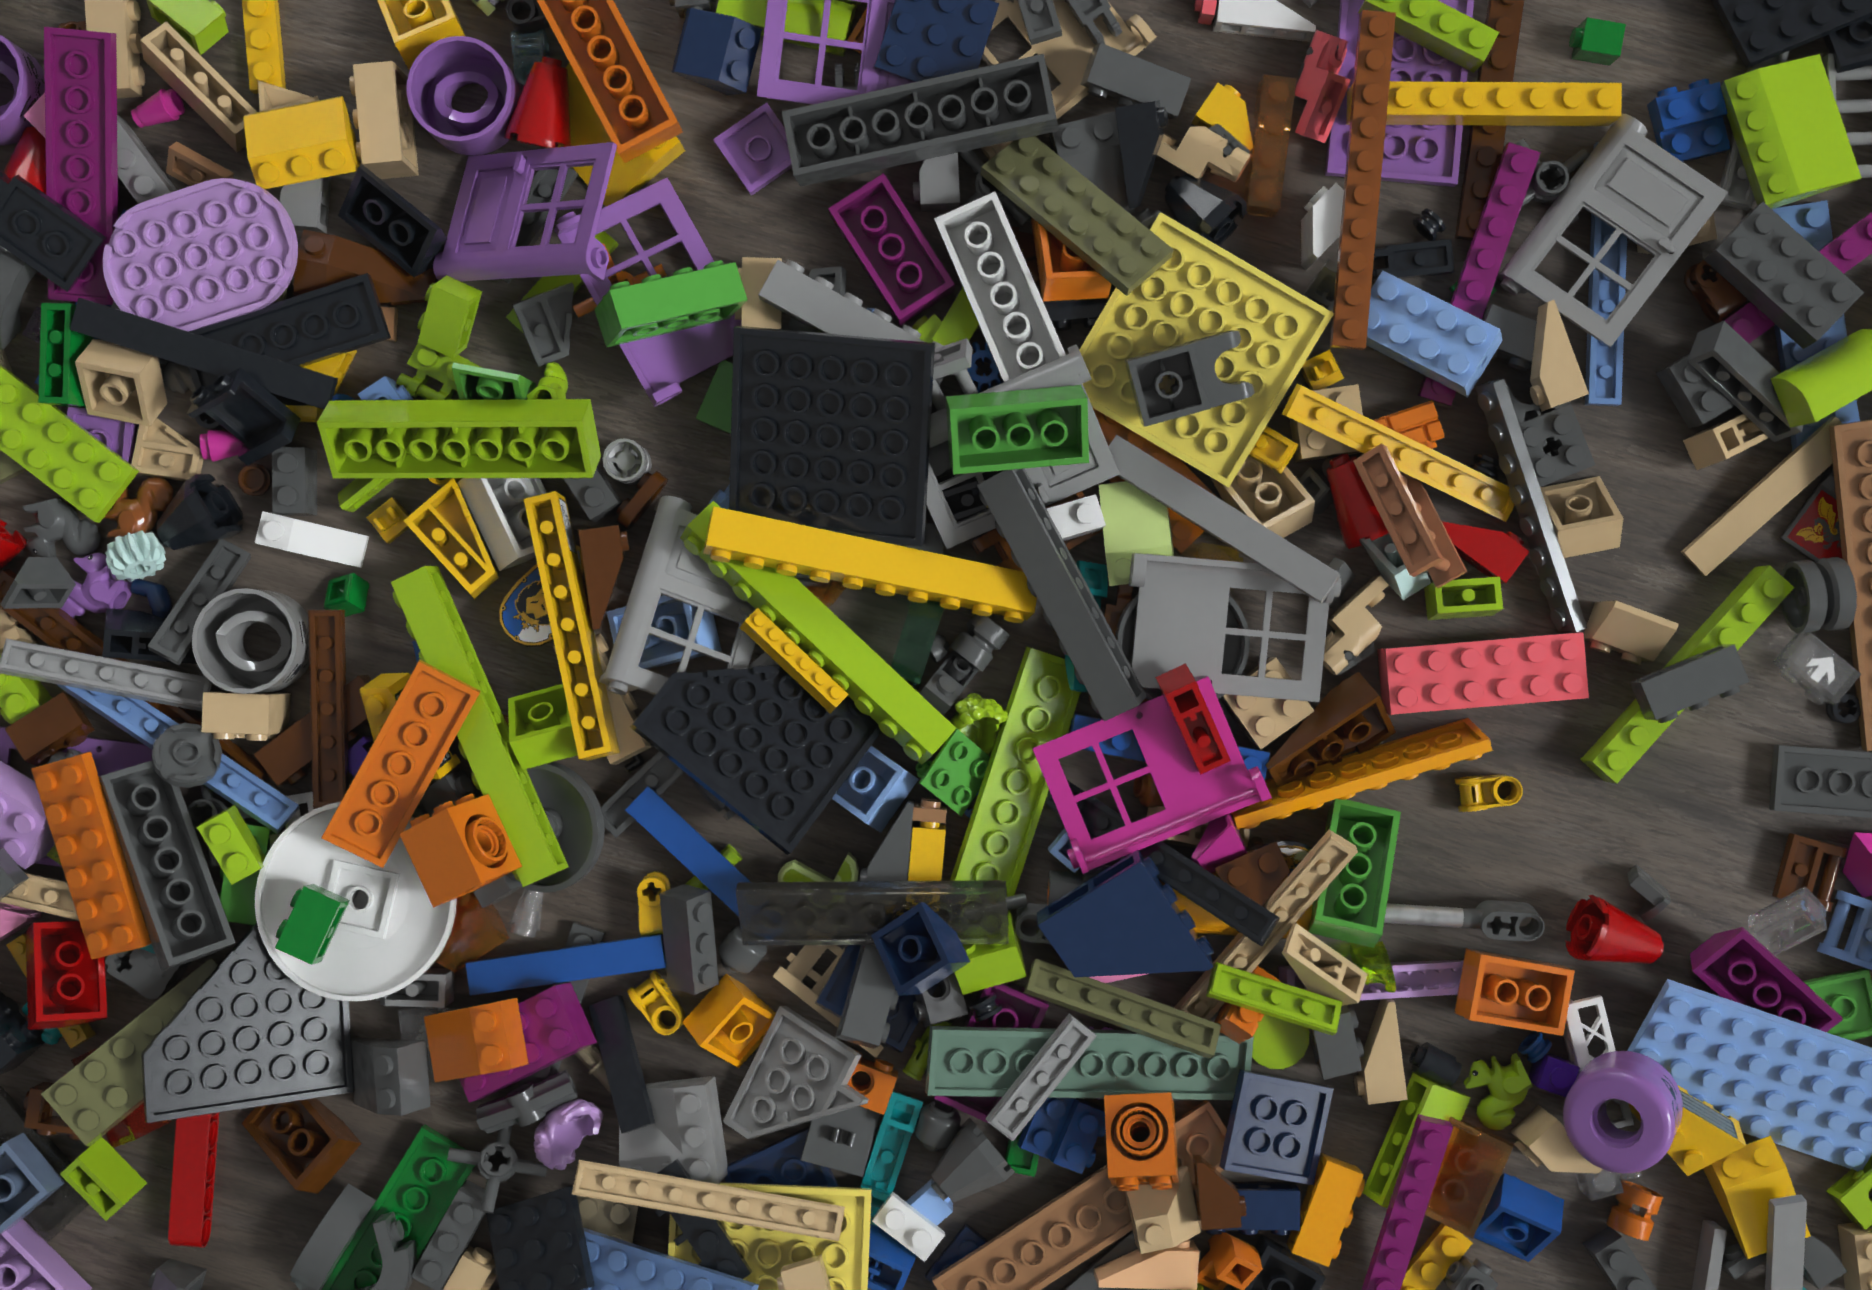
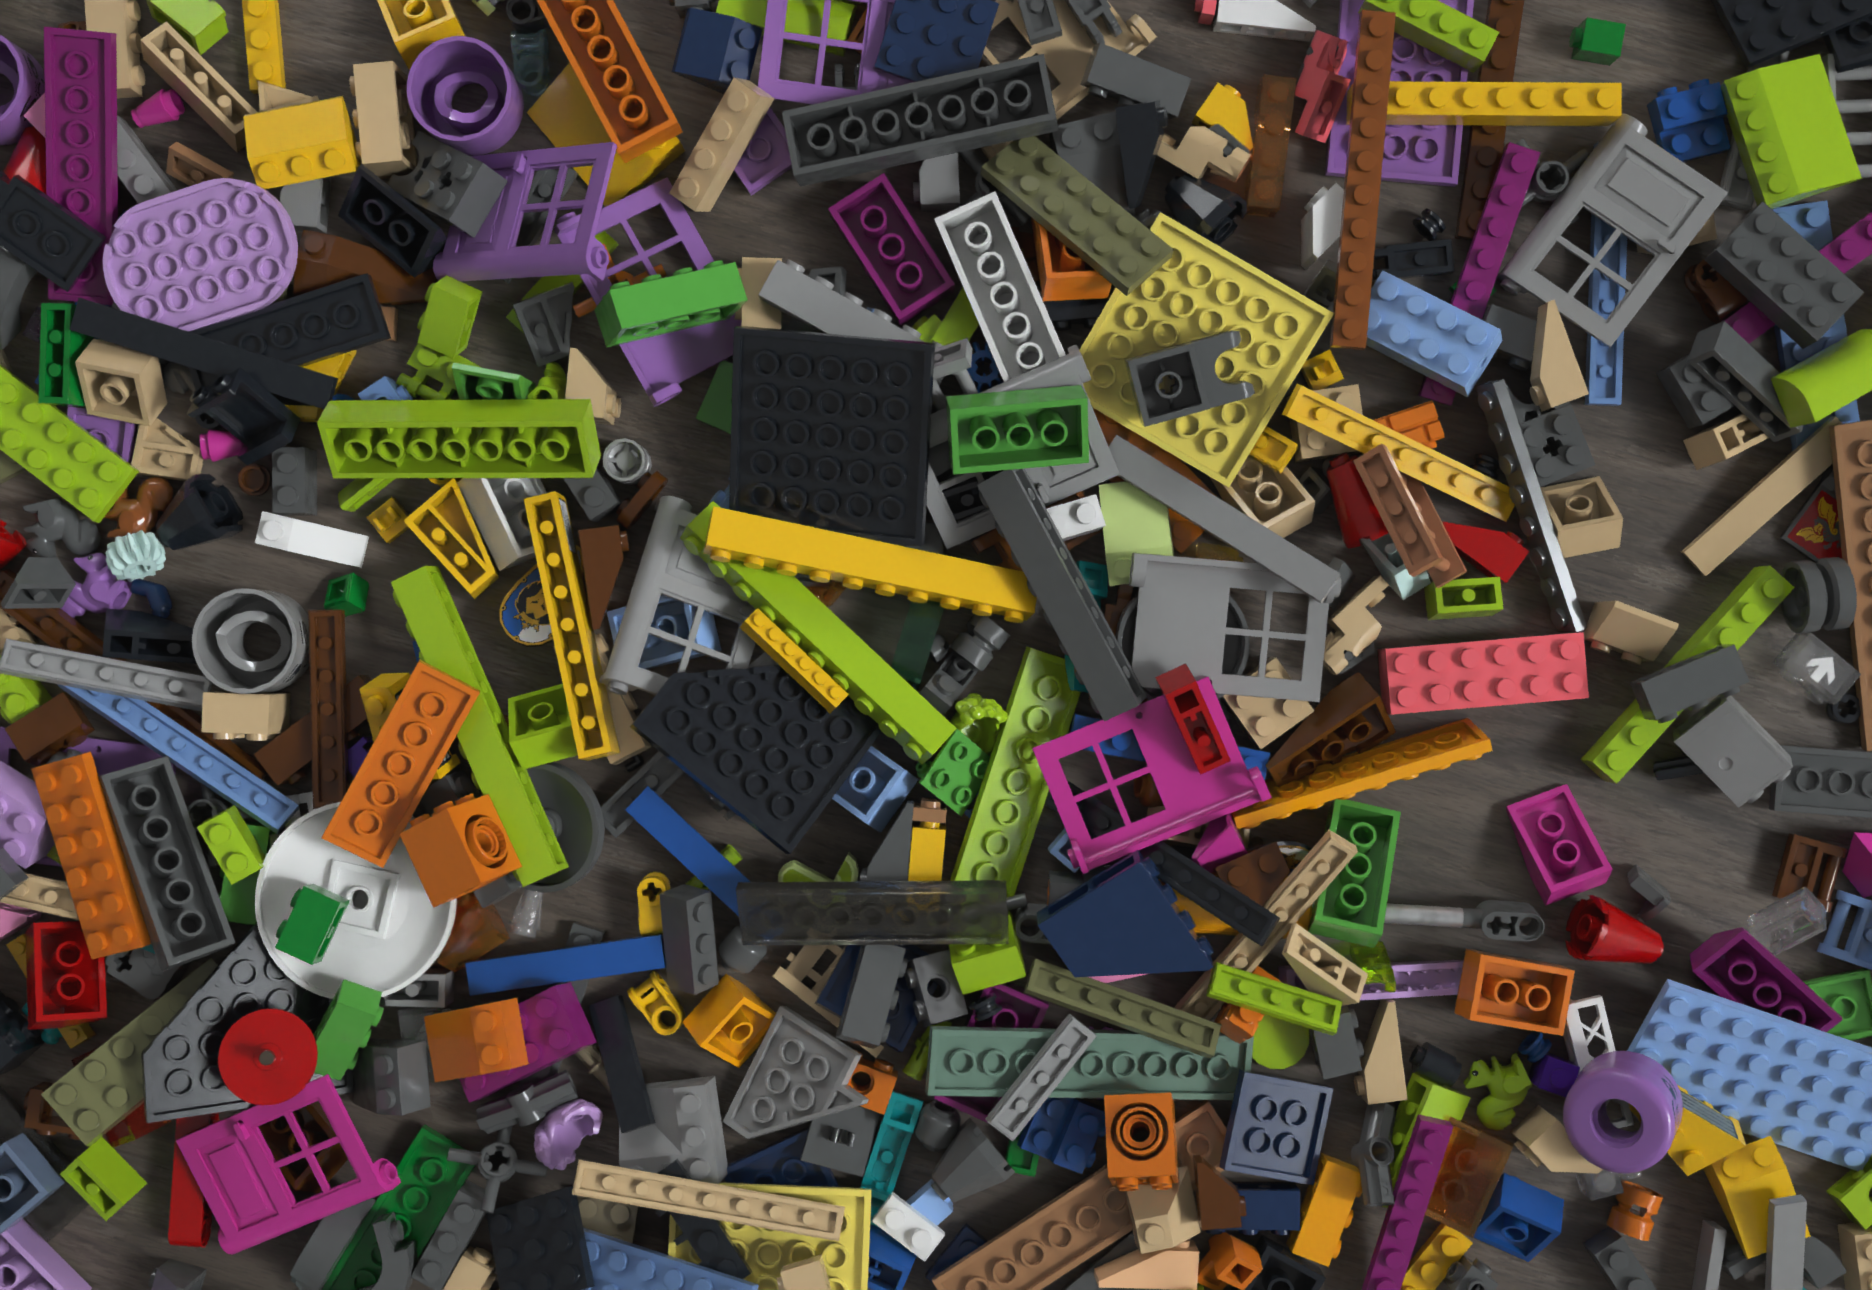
dark grey plate [148,539,251,665] -> none
dark grey tile [151,723,222,788] -> none
red cone [504,56,571,148] -> none
dark blue slope [871,902,970,996] -> none
yellow piece [1455,774,1523,812] -> none
none -> dark pink door [176,1074,401,1255]
none -> red piece [218,1009,318,1105]
none -> bright green brick [314,979,384,1081]
none -> dark grey brick [387,131,508,238]
none -> tan slope [565,348,621,425]
none -> tan brick [669,78,775,212]
none -> dark grey piece [1351,1103,1397,1207]
none -> dark pink slope [1506,784,1613,906]
none -> light grey piece [1653,695,1793,808]

